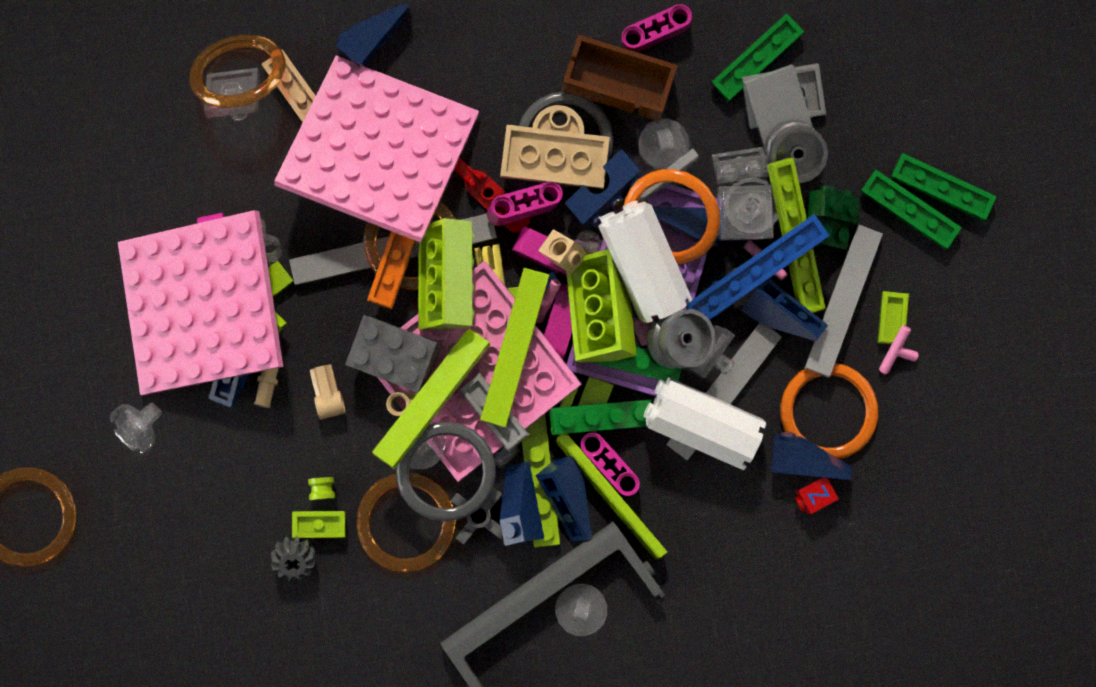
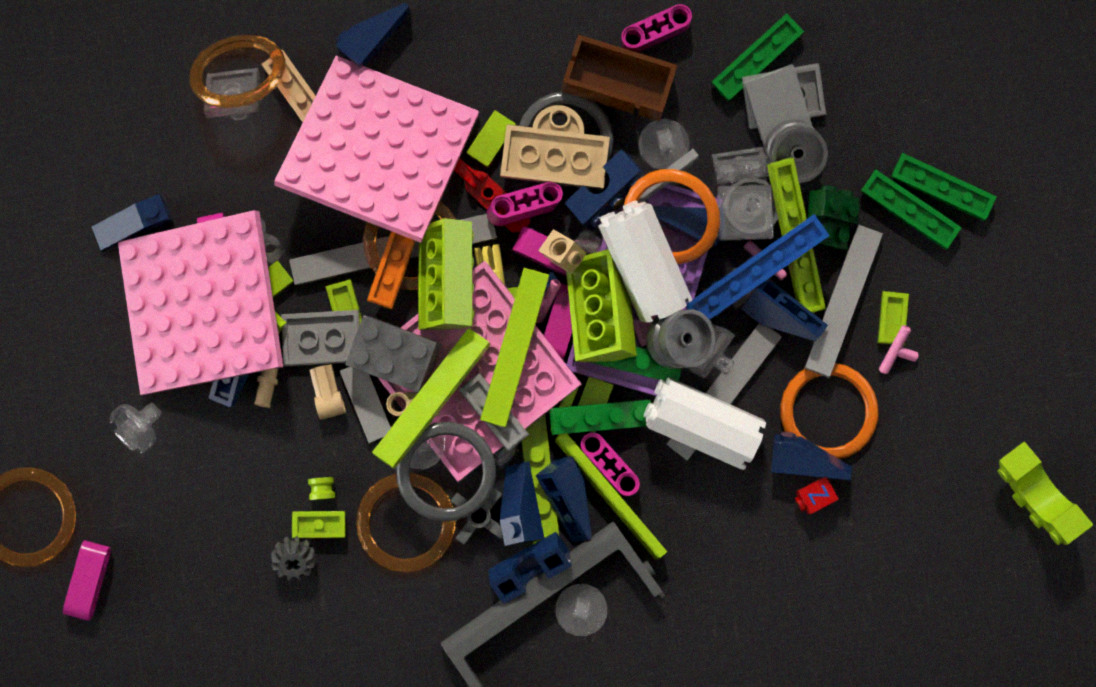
none -> dark pink beam [63,540,111,621]
none -> dark blue slope [92,194,174,251]
none -> light grey tile [281,310,360,366]
none -> lime tile [326,279,362,334]
none -> light grey tile [340,367,391,443]
none -> lime tile [466,110,516,168]
none -> dark blue arch [489,532,572,604]
none -> lime brick [997,442,1093,545]

